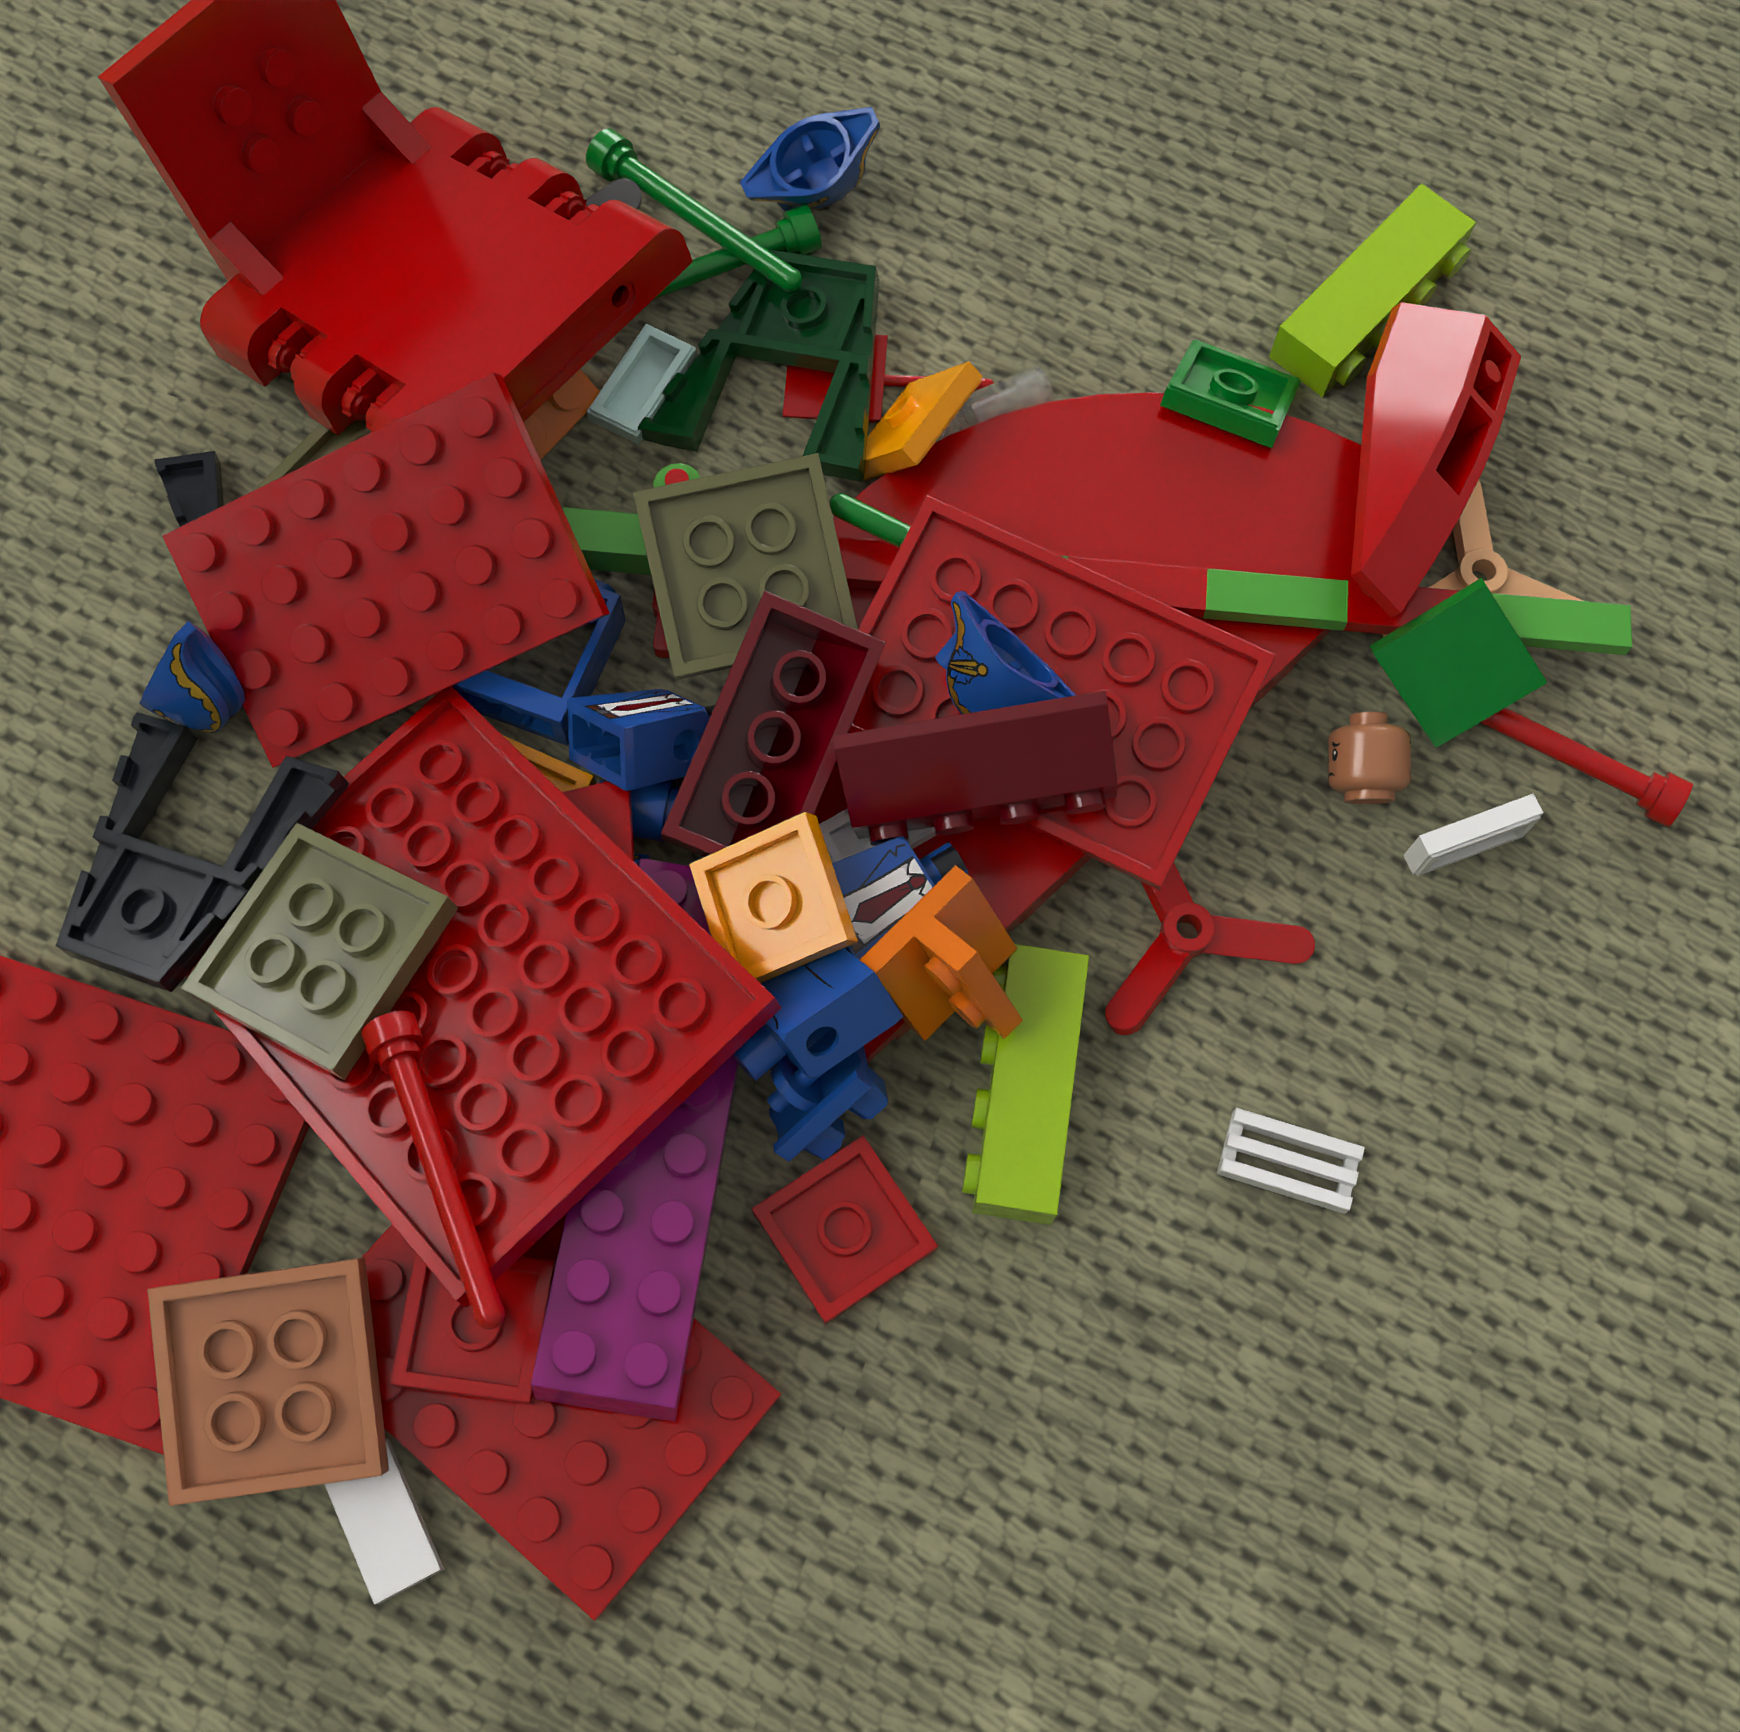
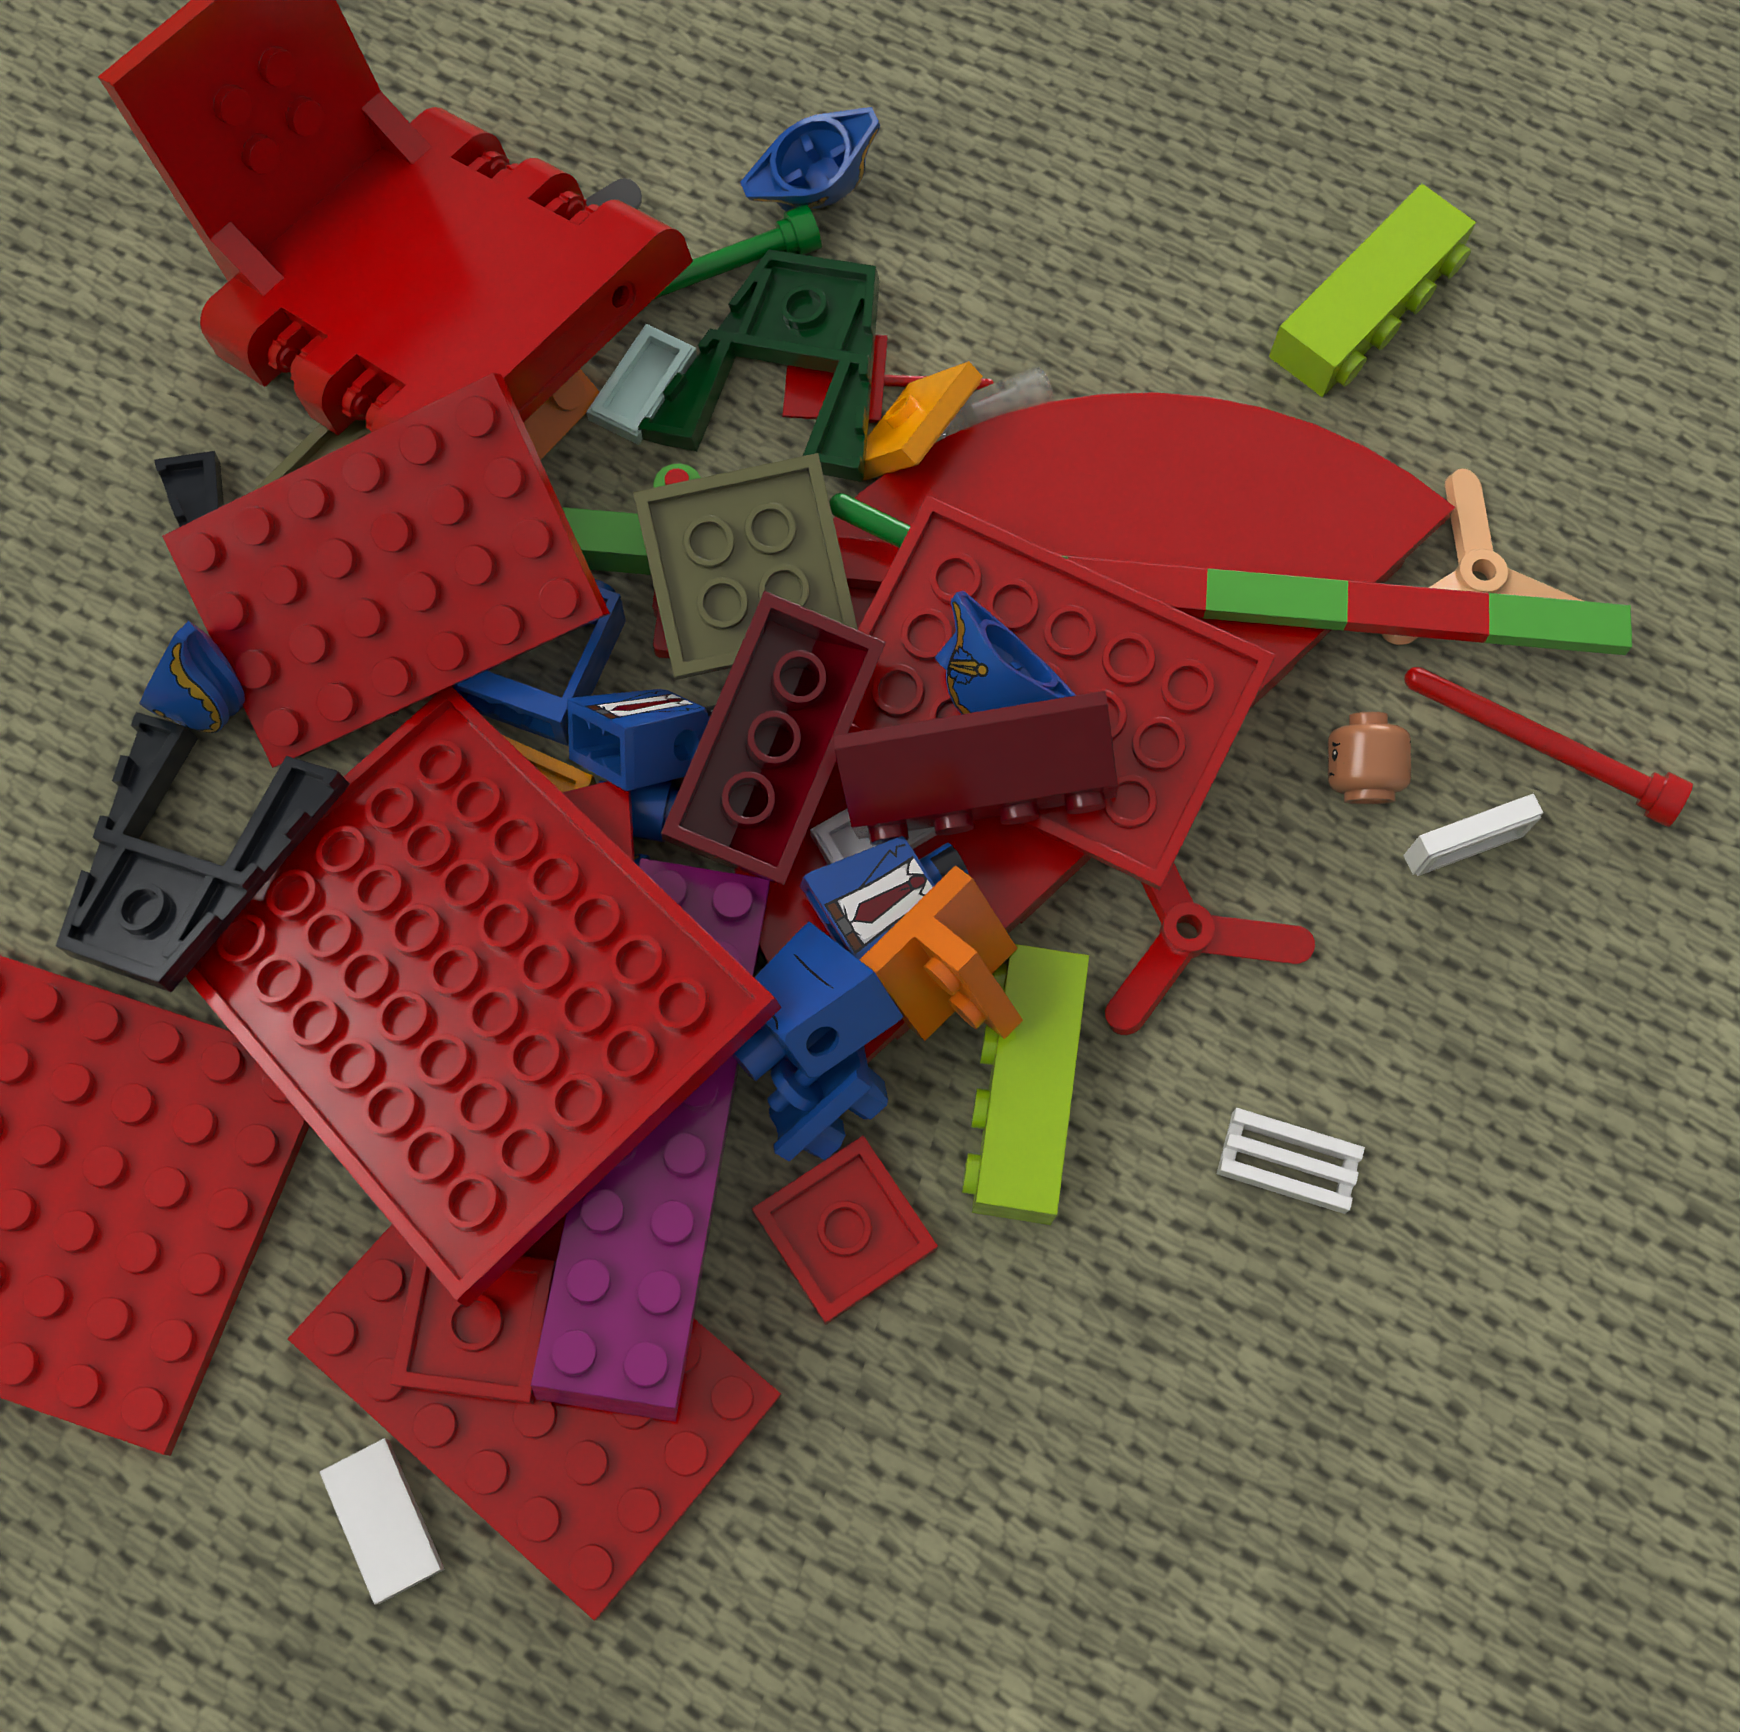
nougat plate [147,1257,389,1506] -> none
olive plate [181,823,458,1080] -> none
red piece [361,1011,505,1329] -> none
green piece [586,128,802,292] -> none
light orange plate [689,812,858,983] -> none
green tile [1160,340,1301,448] -> none
red wedge [1351,302,1521,617] -> none
green tile [1370,578,1548,748] -> none

